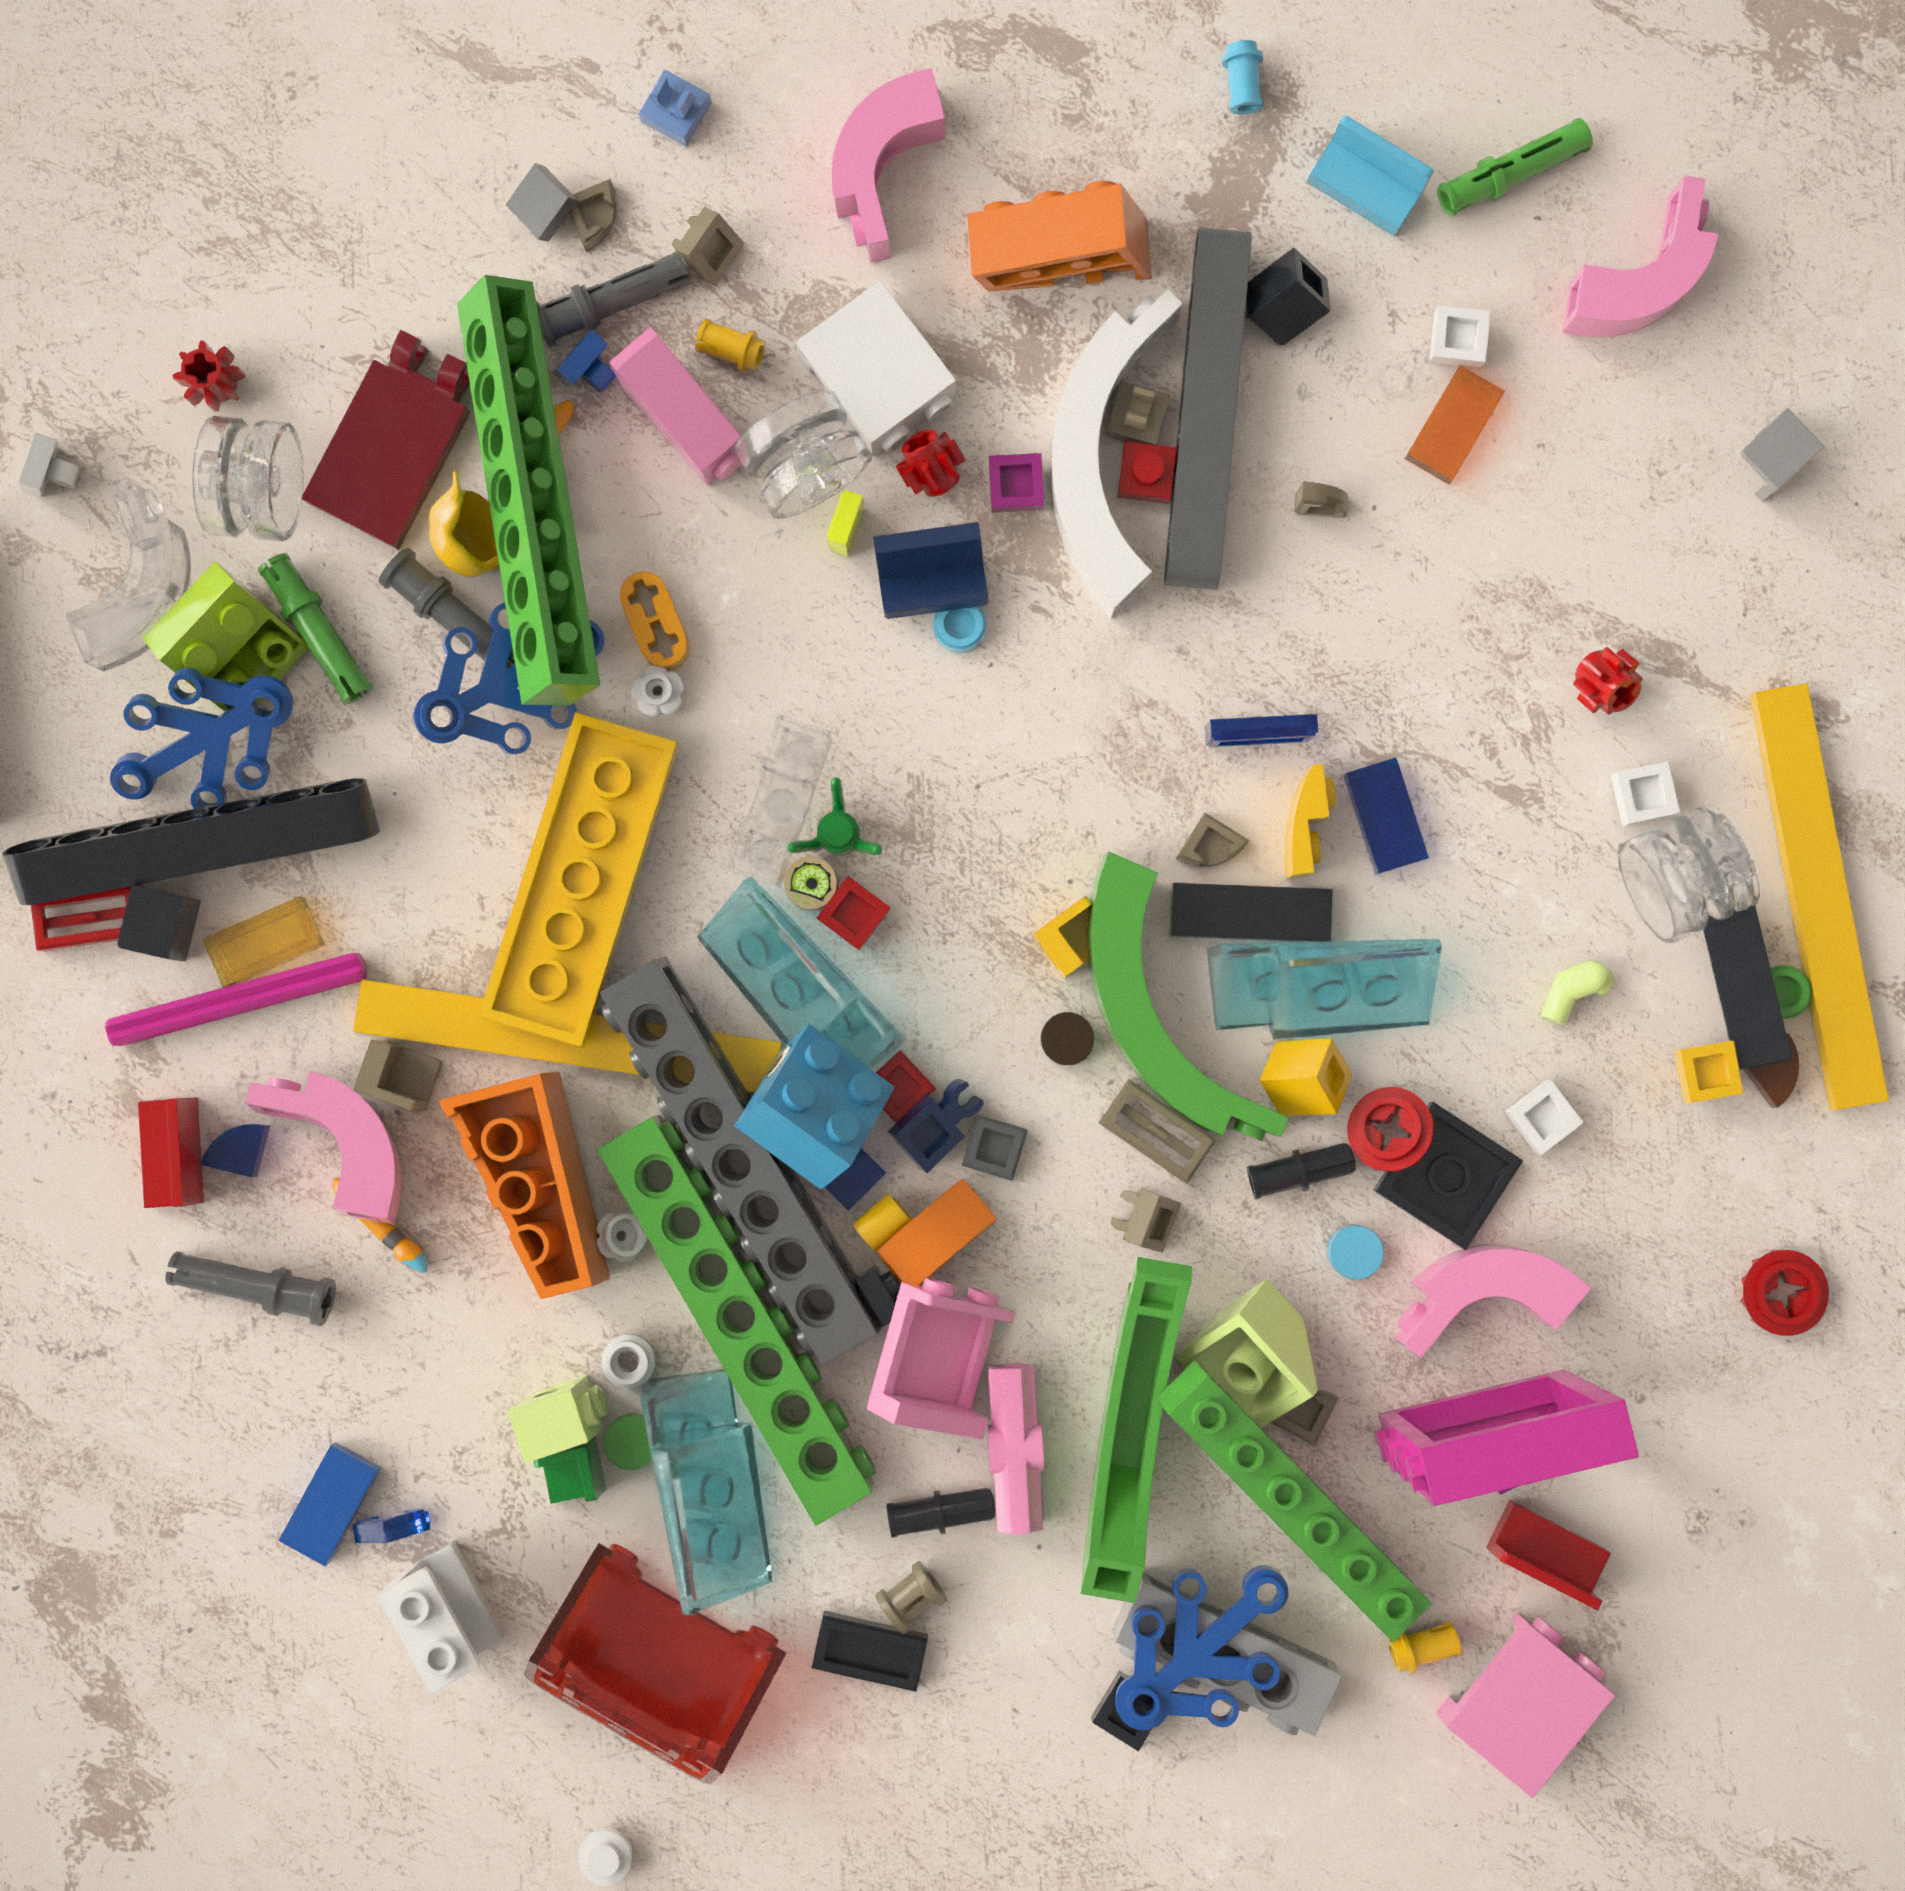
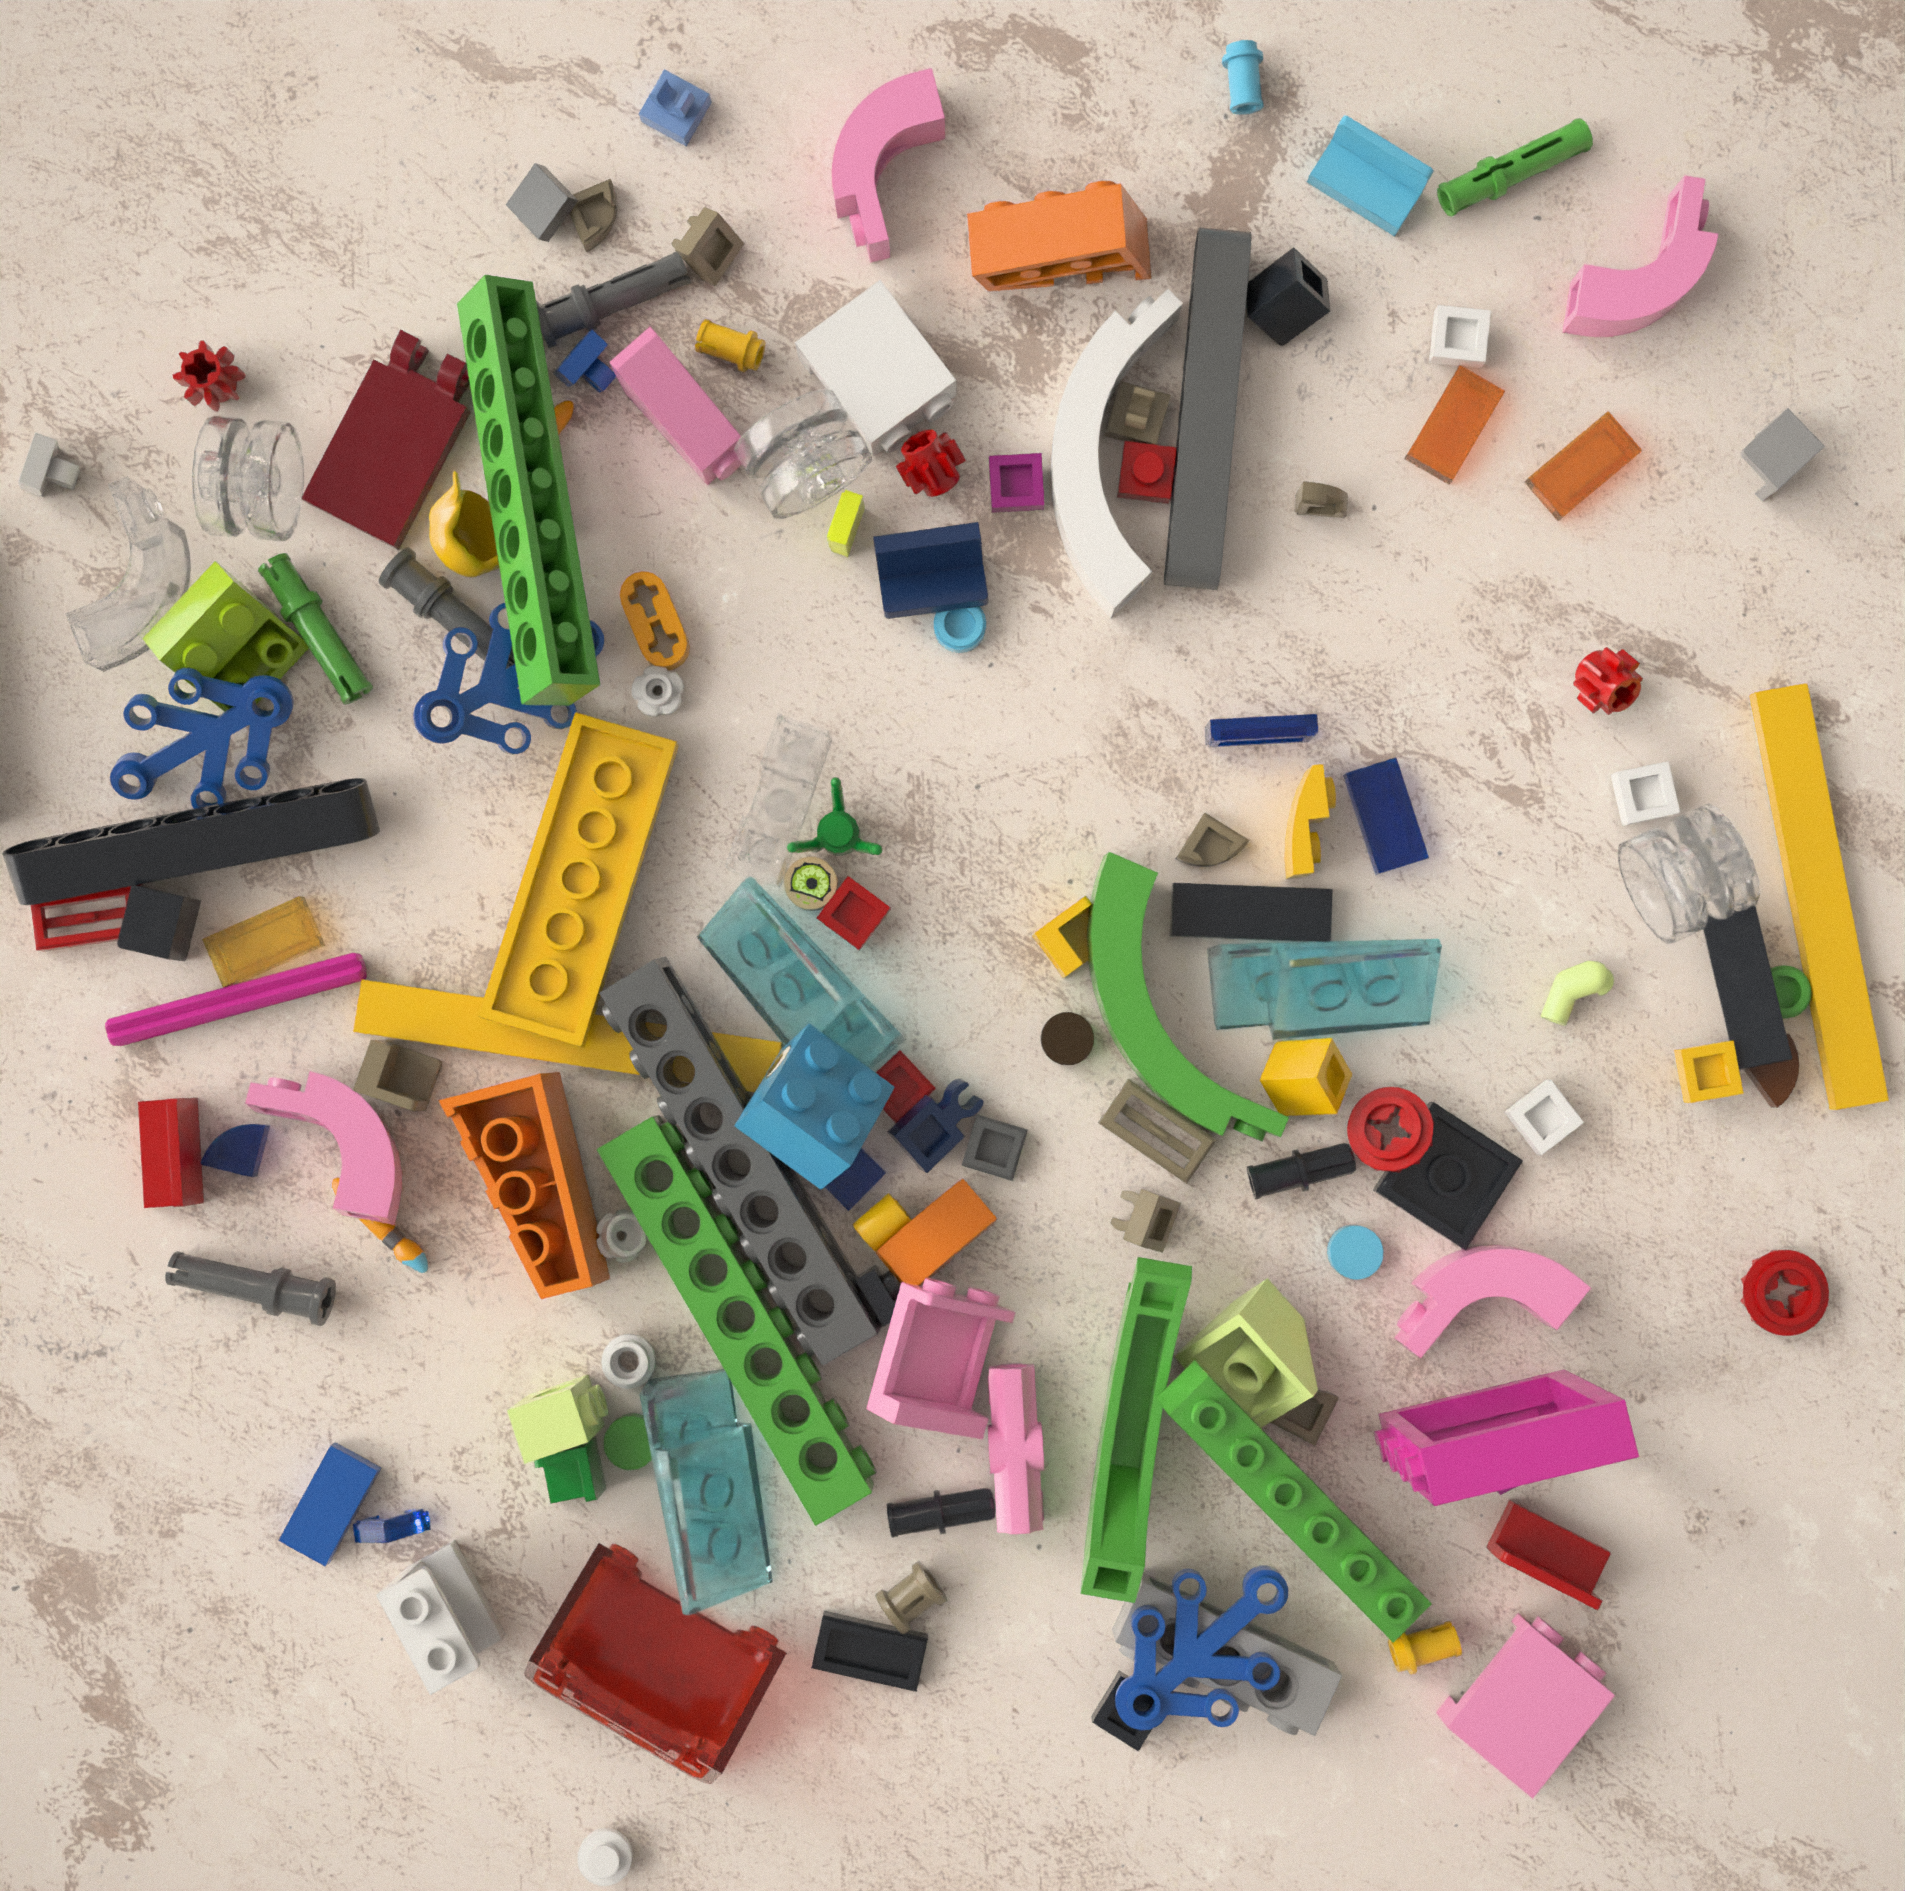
none -> clear orange tile [1524,411,1643,521]

